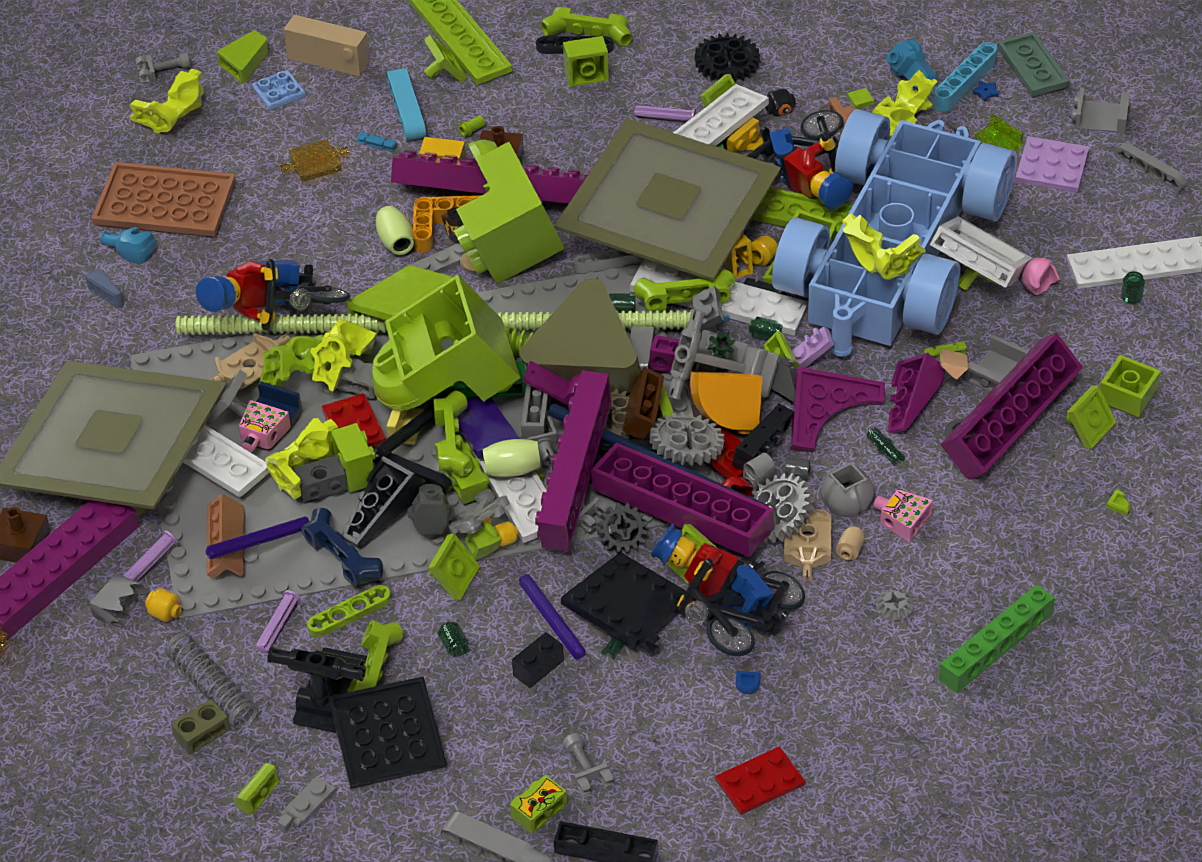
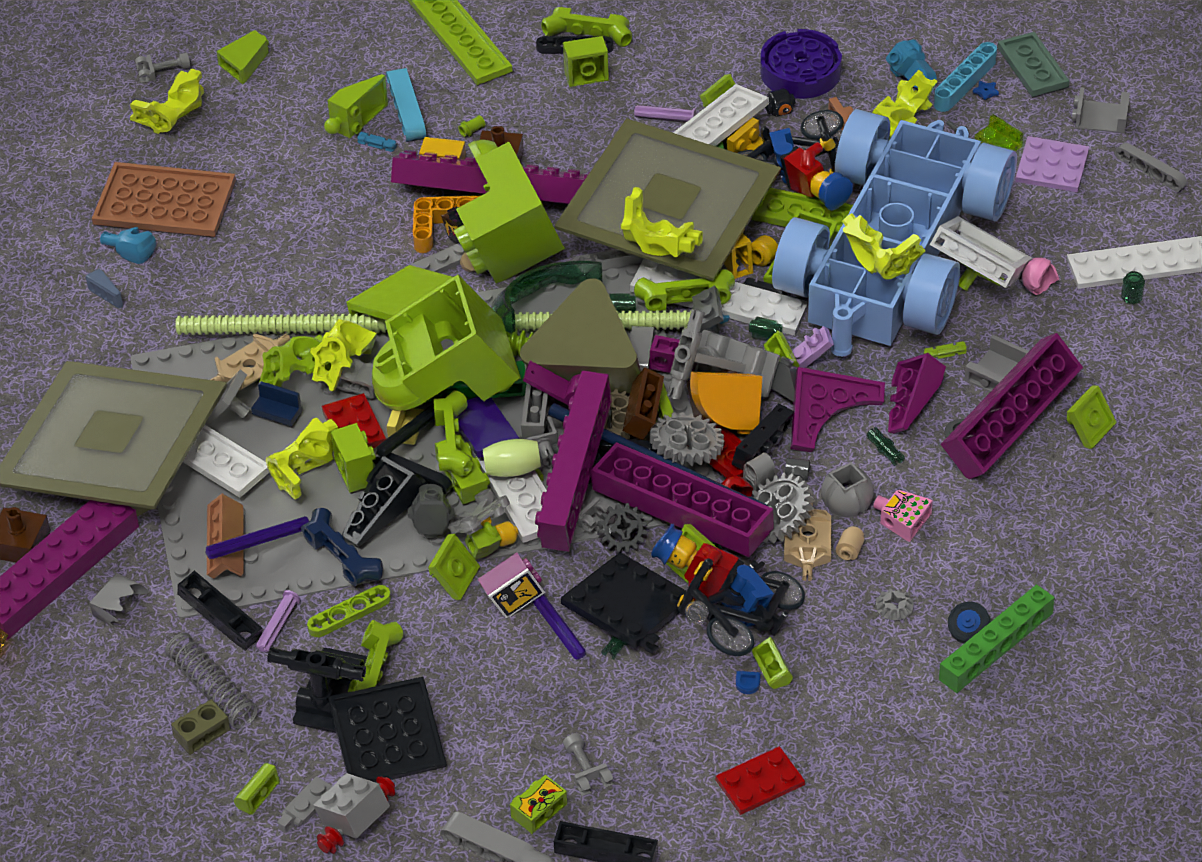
lavender axle [123,530,178,582] -> none
yellow head [145,588,182,623] -> none
piece [195,259,350,330] -> none
bright pink torso [239,400,291,452] -> none
light blue tile [251,70,306,110] -> none
clear yellow plate [280,139,350,182] -> none
tan brick [284,15,370,76] -> none
dark grey brick [293,455,347,502] -> none
yellowish green piece [376,206,414,255] -> none
lime tile [424,35,468,82] -> none
clear green brick [437,622,469,657] -> none
black brick [512,632,564,688] -> none
black gear [694,33,760,82] -> none
dark green gear [707,330,736,358] -> none
lime tile [847,88,874,109] -> none
light nougat slope [940,349,968,379] -> none
lime brick [1100,355,1161,417] -> none
lime tile [1106,489,1130,516] -> none
none -> black piece [177,570,263,651]
none -> light grey brick [313,773,396,854]
none -> lime slope [324,74,388,138]
none -> piece [478,553,545,618]
none -> clear green windscreen [491,261,603,333]
none -> neon yellow hips [621,187,703,257]
none -> lime brick [752,637,793,689]
none -> dark purple brick [760,29,842,99]
none -> black wheel [948,601,991,643]

